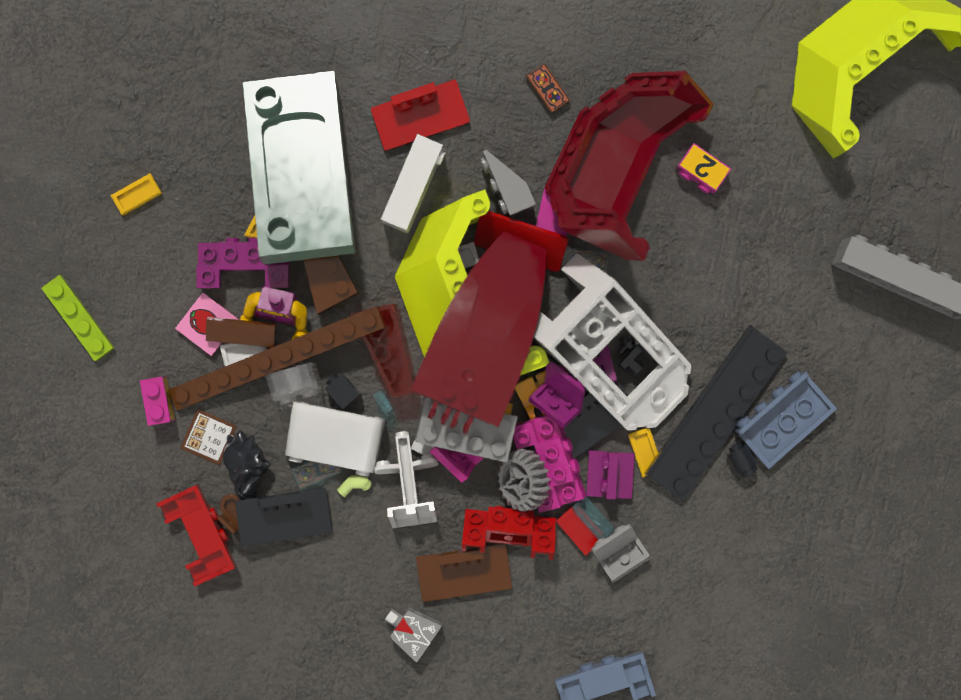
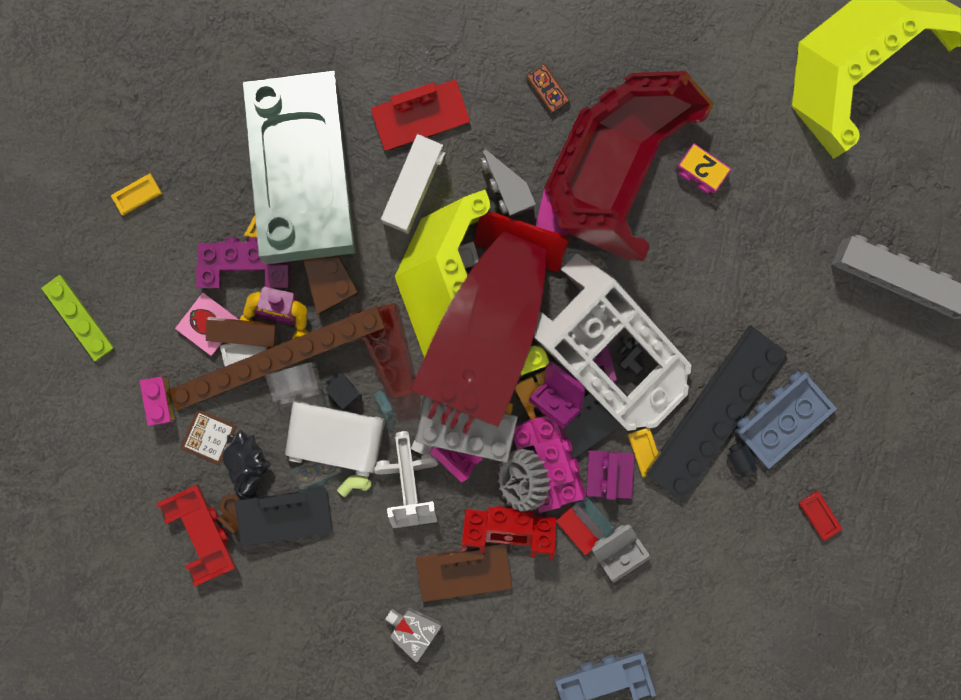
none -> red tile [798,490,843,541]

